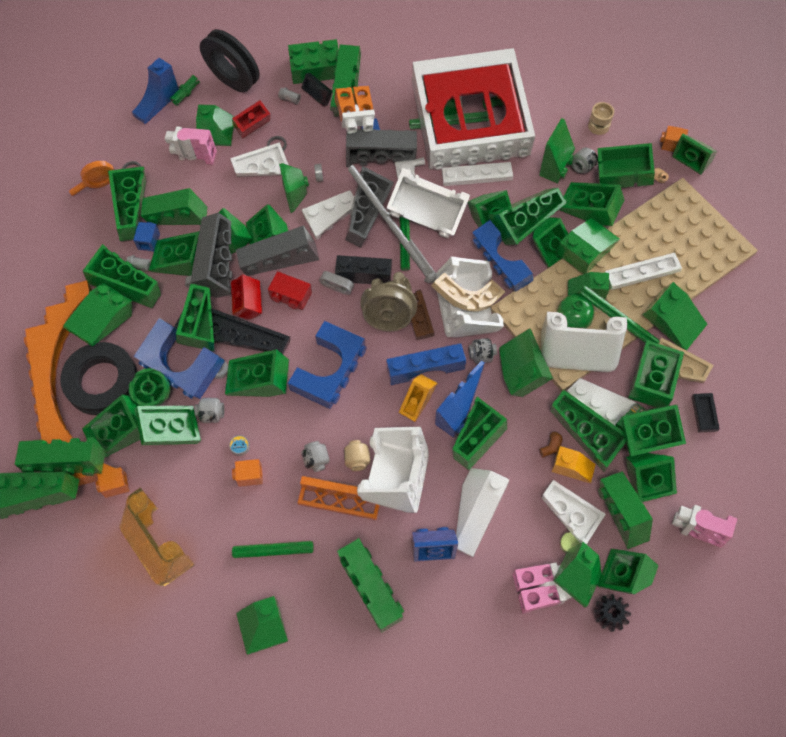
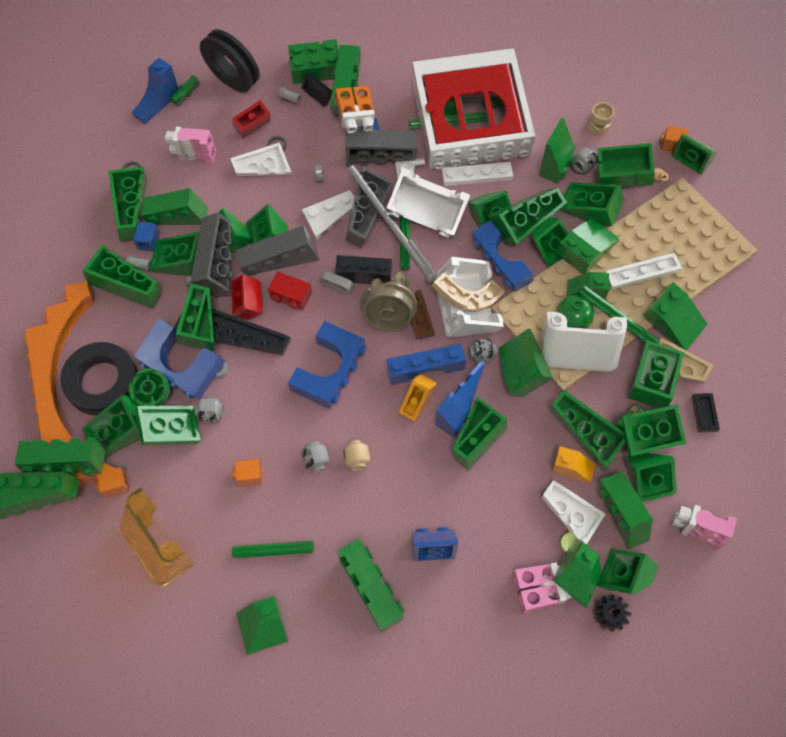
green slope [63,283,132,347] -> none
orange piece [69,161,114,196] -> none
green slope [196,104,235,146] -> none
green slope [225,349,289,397] -> none
tile [229,435,250,456] -> none
green slope [279,163,309,213] -> none
orange fence [298,476,380,520] -> none
white windscreen [357,427,429,513] -> none
white wedge [456,468,509,557] -> none
dark orange arm [539,431,563,458] -> none
white wing [567,378,636,425] -> none

